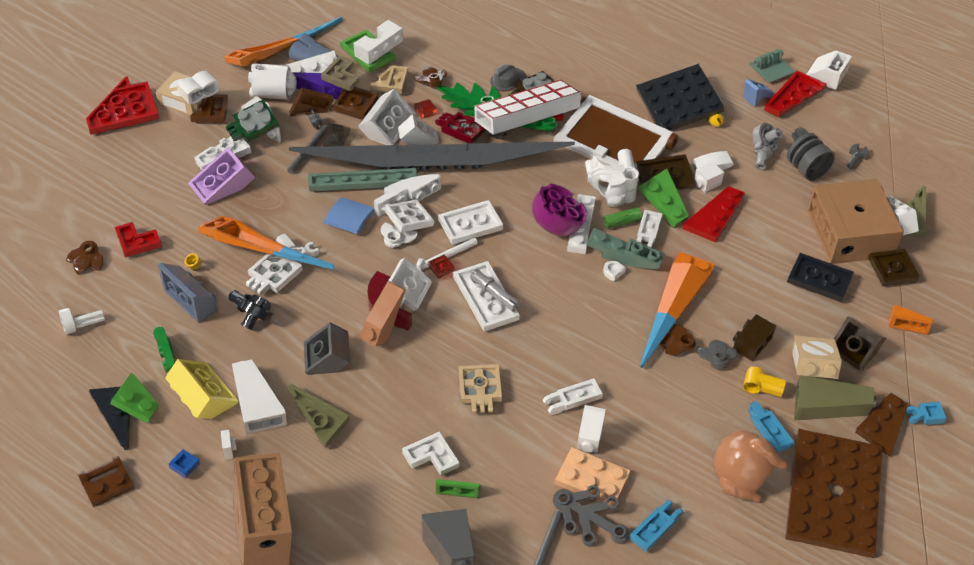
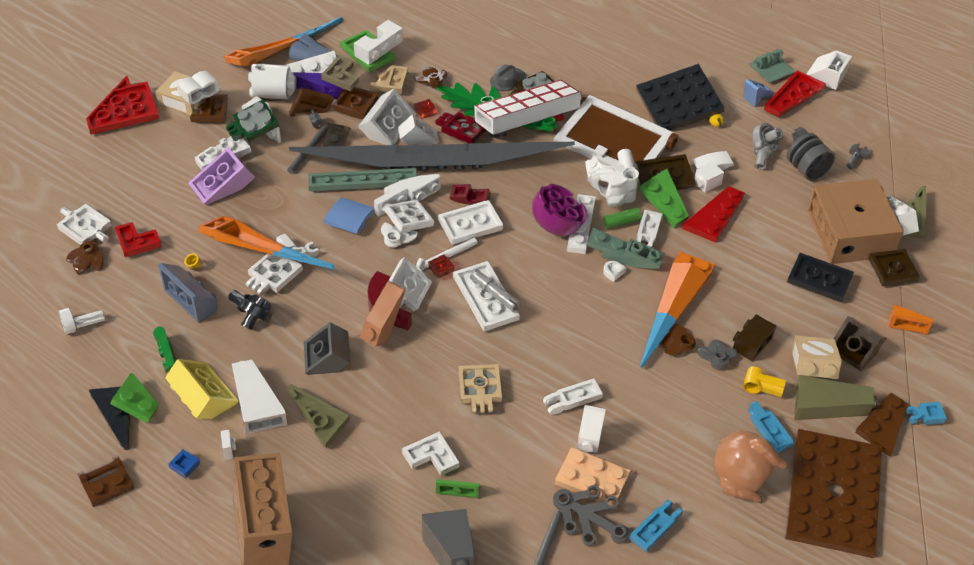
none -> white plate [57,204,112,245]
none -> dark red slope [449,184,491,205]

